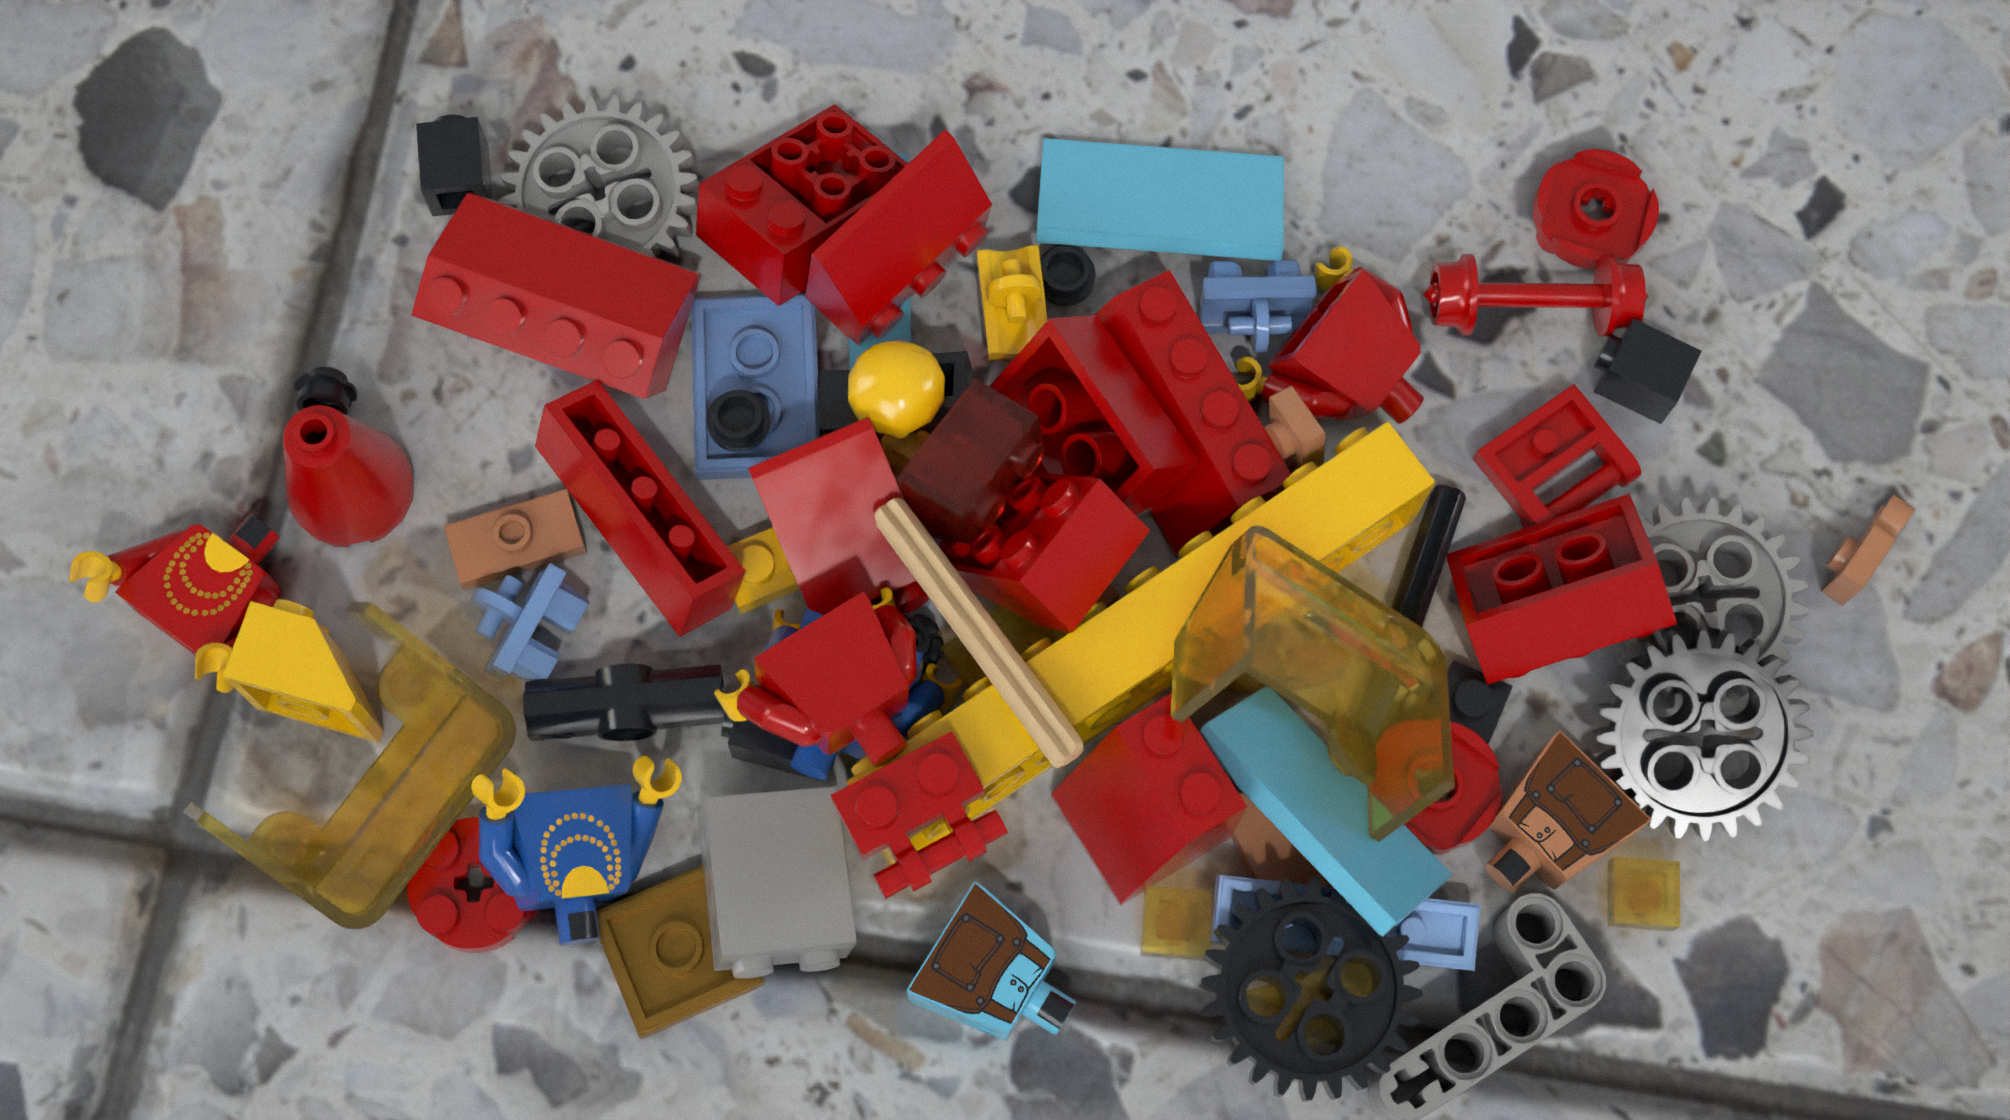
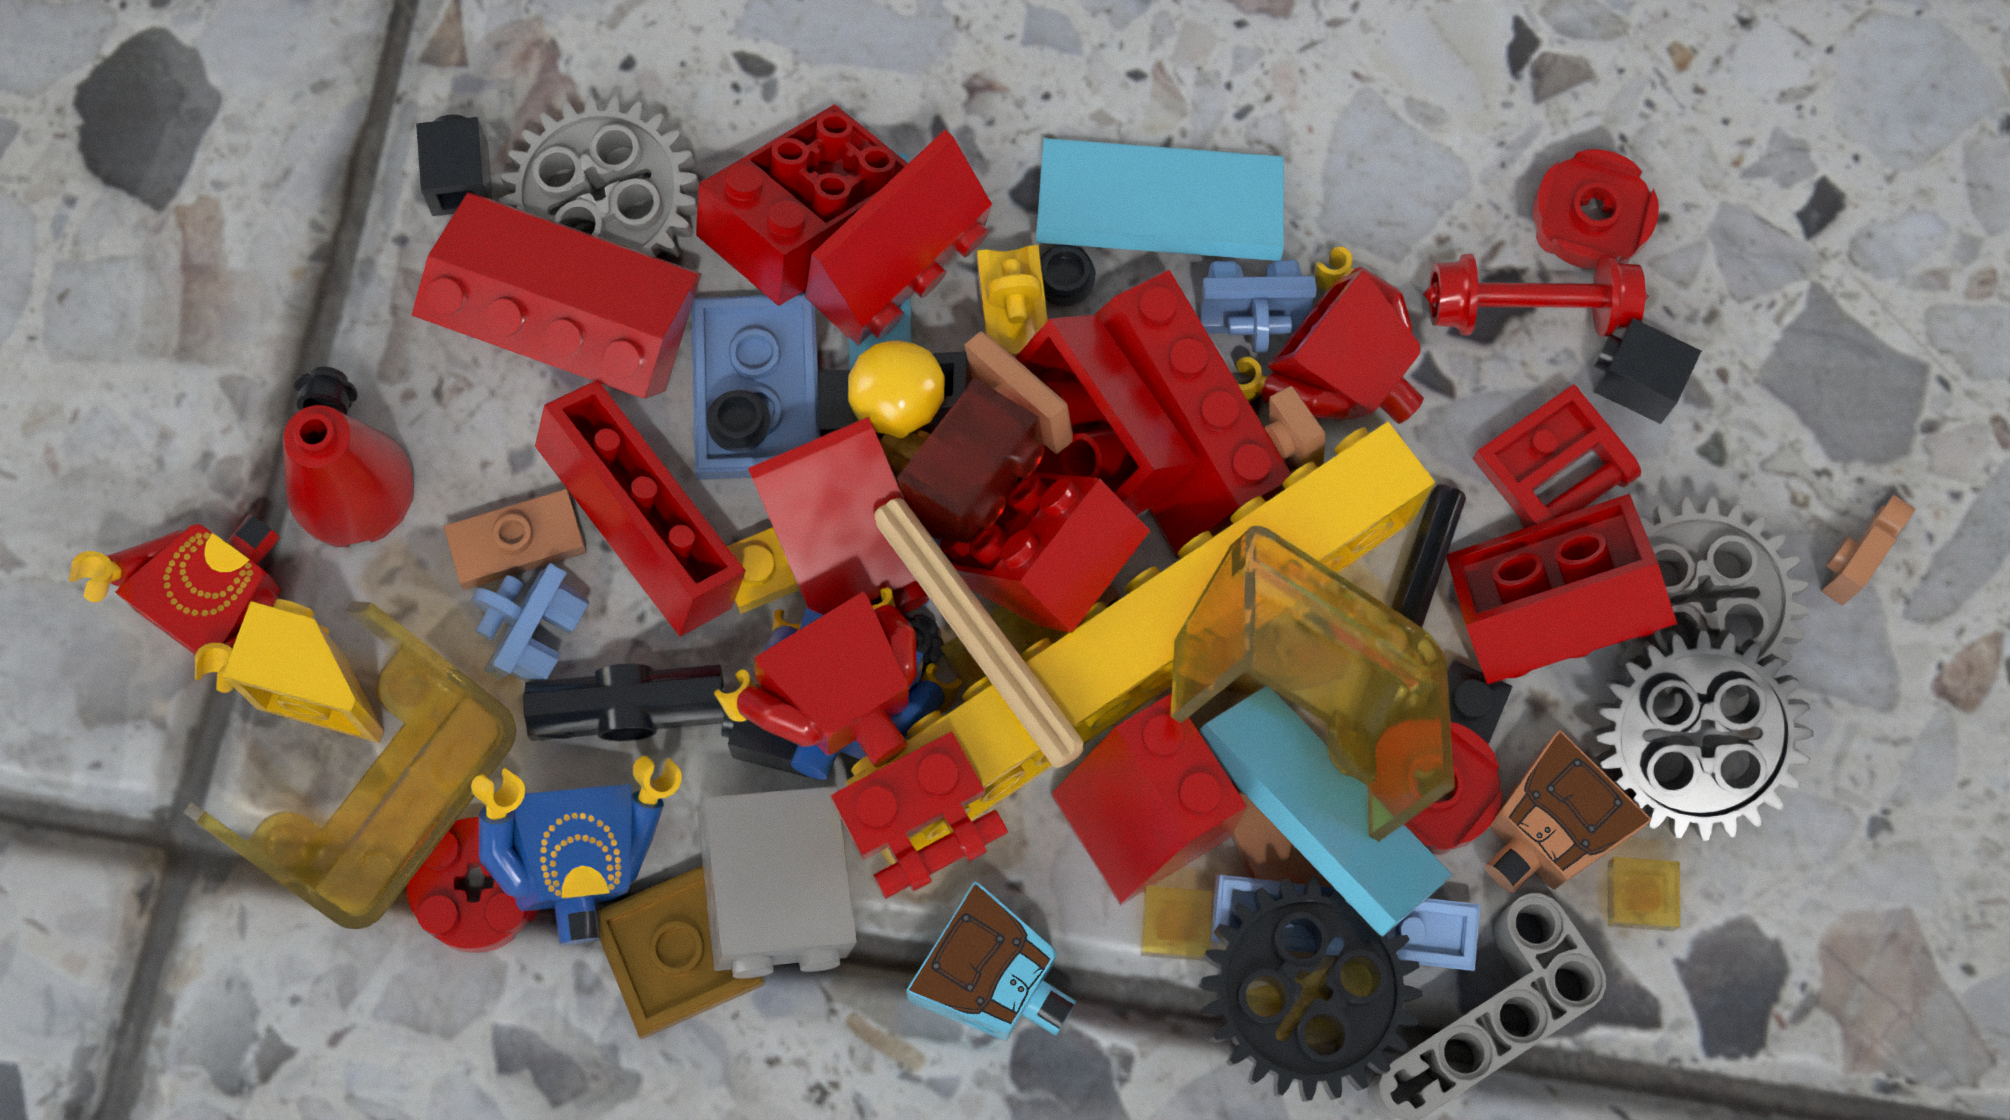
none -> nougat plate [964,331,1073,455]

